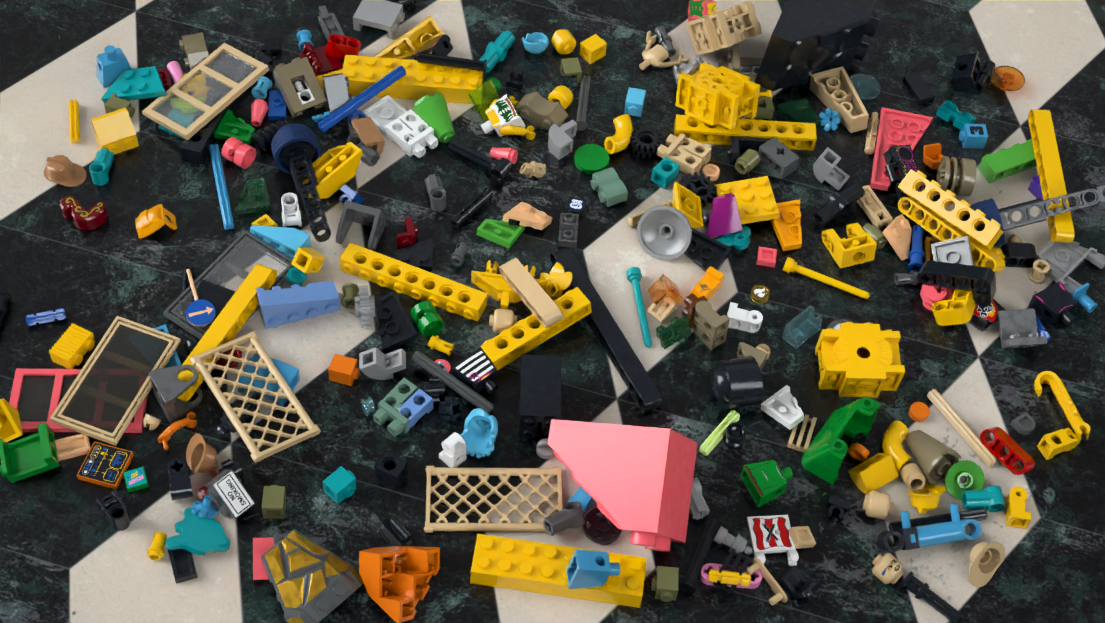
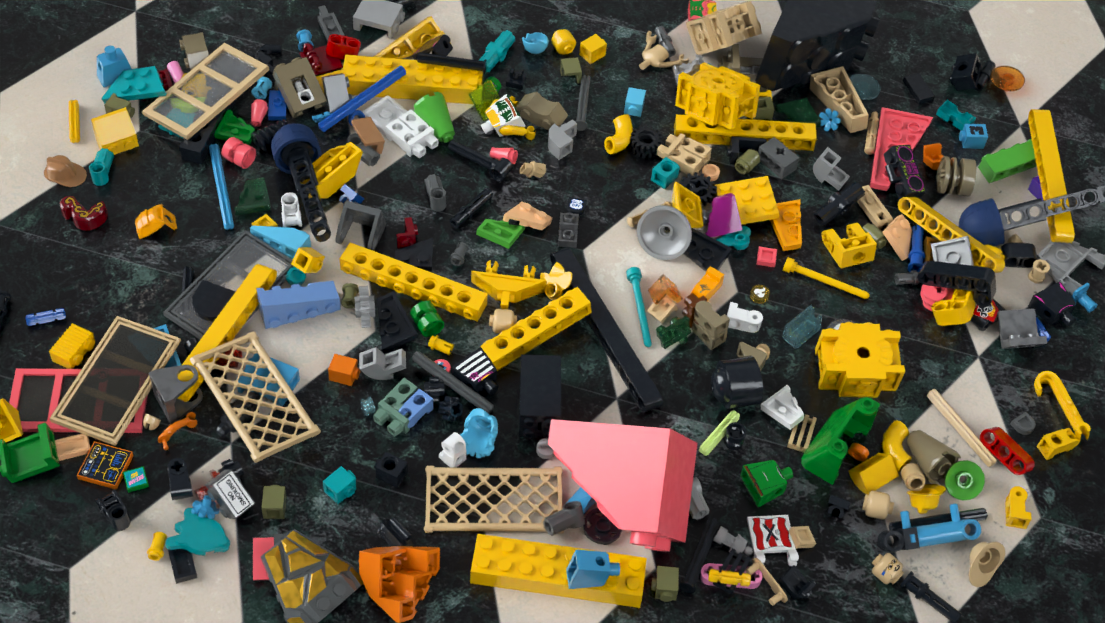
blue piece [186,269,215,327] -> none
medium nougat piece [186,434,218,474] -> none
tan beam [499,258,563,328] -> none
yellow head [548,85,573,110] -> none
green tile [574,144,610,175] -> none
sand green brick [590,167,628,207] -> none
yellow brick [898,169,1003,250] -> none
orange tile [909,402,930,422] -> none
teal piece [961,485,1006,512] -> none

